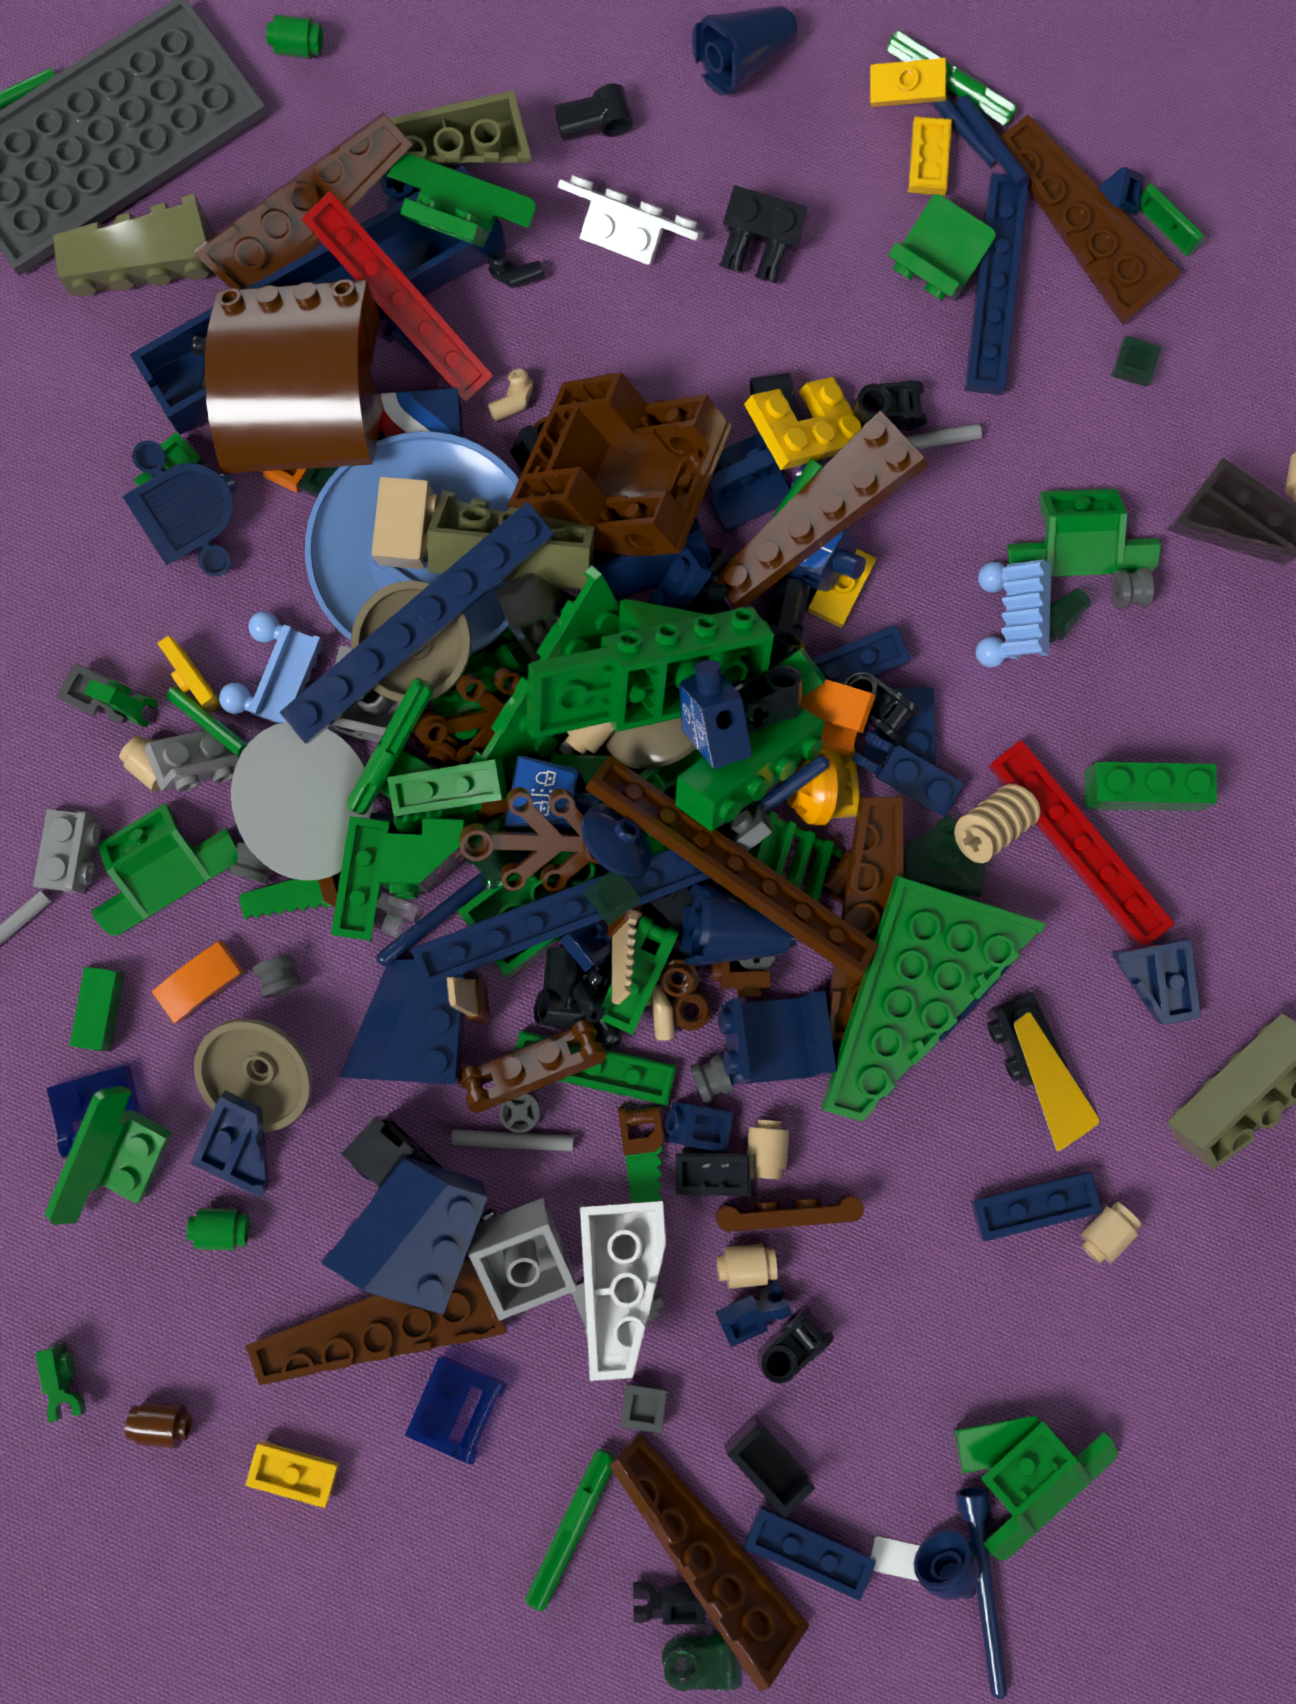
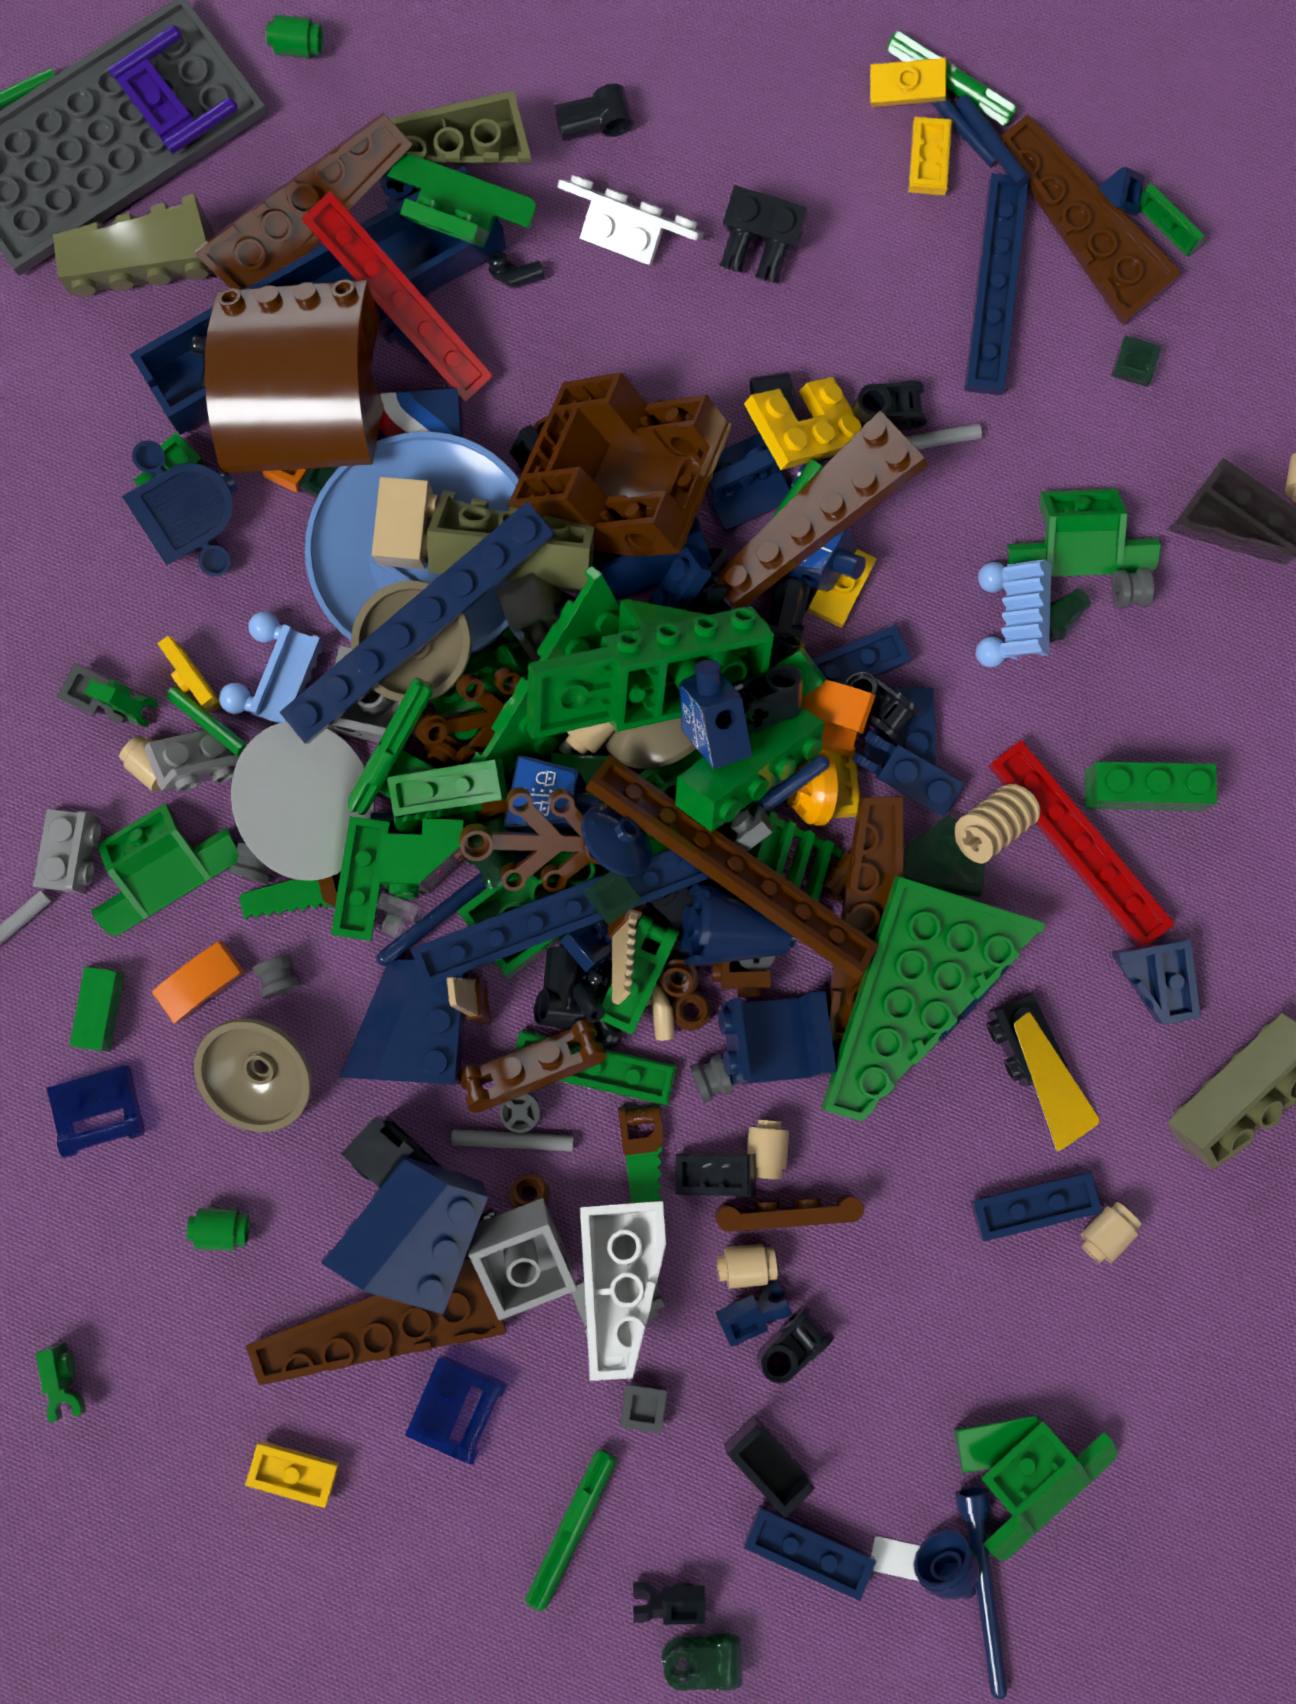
green plate [45,1086,173,1225] -> none
reddish brown brick [125,1402,192,1449] -> none
dark blue wing [191,1090,268,1197] -> none
tan arm [488,369,533,422] -> none
reddish brown wing [609,1433,810,1692] -> none
dark blue bracket [666,1102,733,1153] -> none
dark blue cone [692,6,797,96] -> none
green bracket [888,194,996,301] -> none
none -> dark purple plate [107,25,238,155]
none -> reddish brown plate [509,1174,550,1209]

